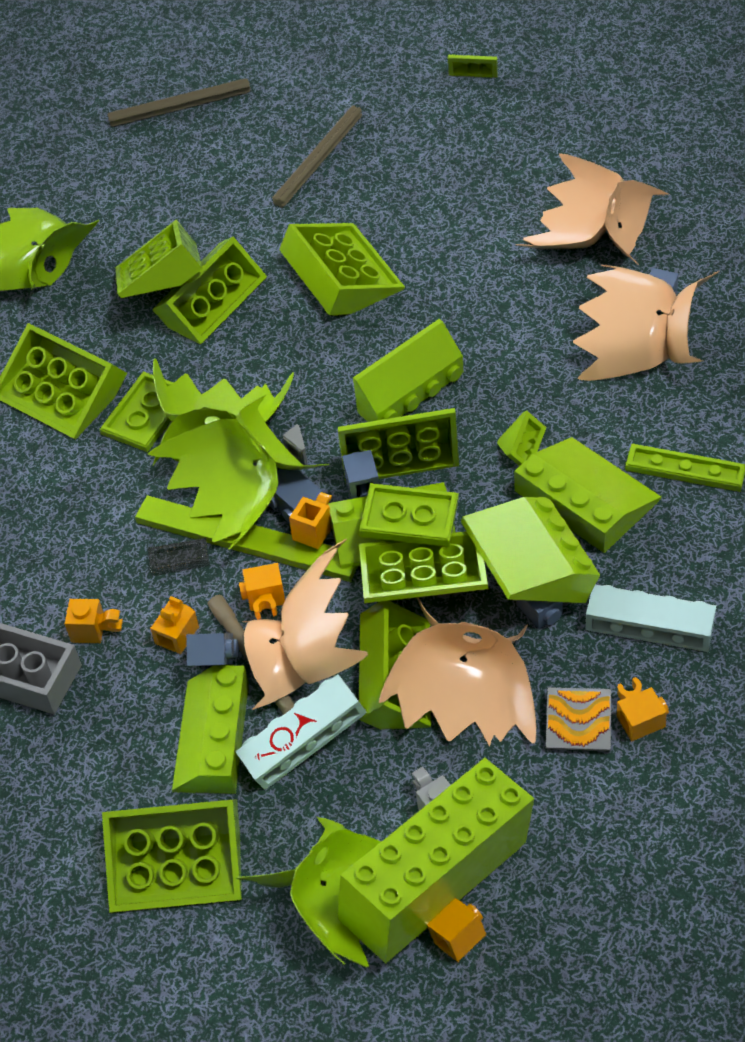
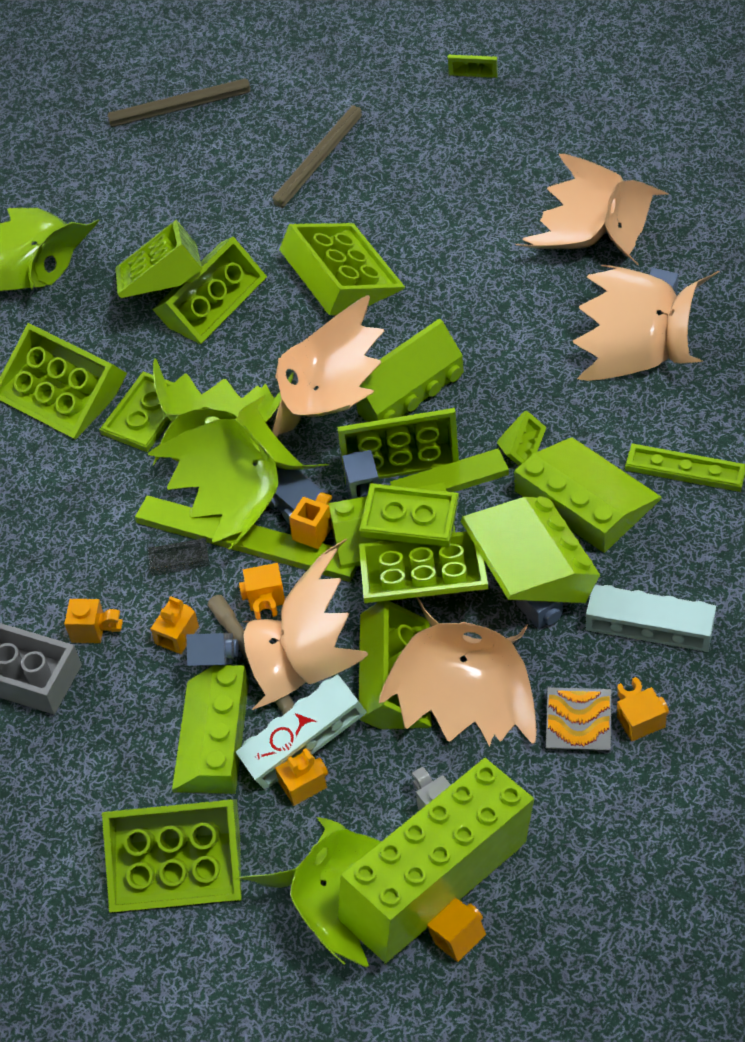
light grey slope [283,424,308,465] -> none
none -> light nougat piece [272,295,384,437]
none -> light orange brick [275,748,328,806]
none -> lime tile [390,448,509,492]

